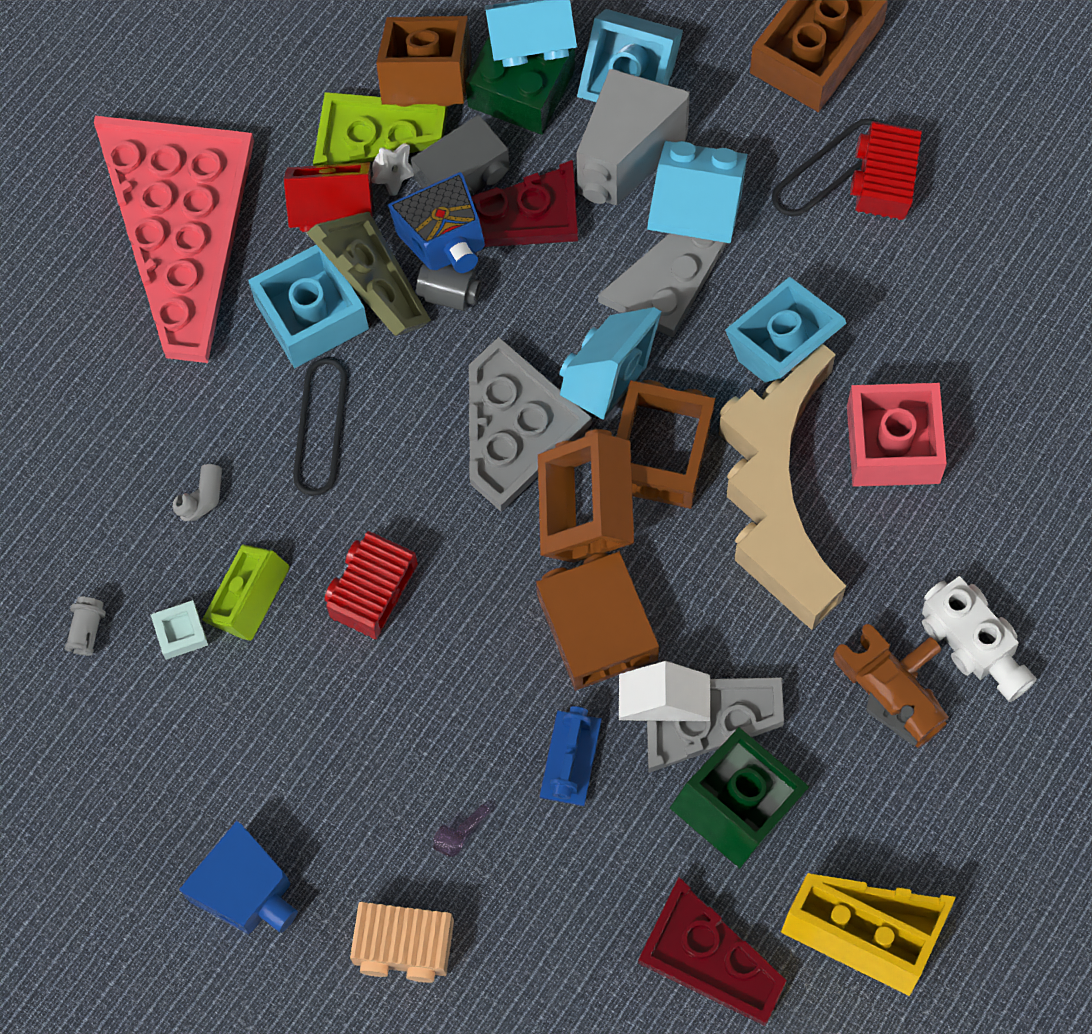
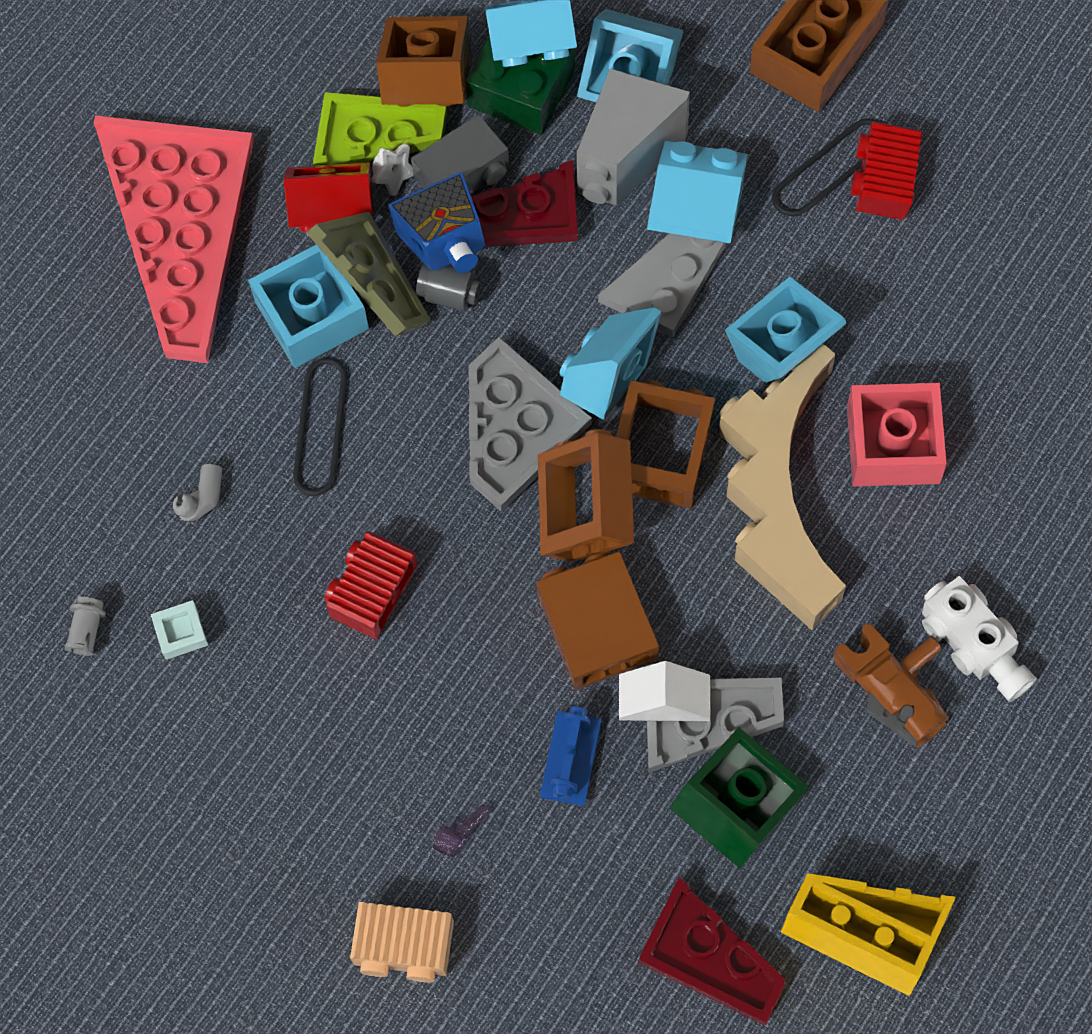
blue torso [179,821,298,934] -> none
lime slope [202,544,289,641] -> none

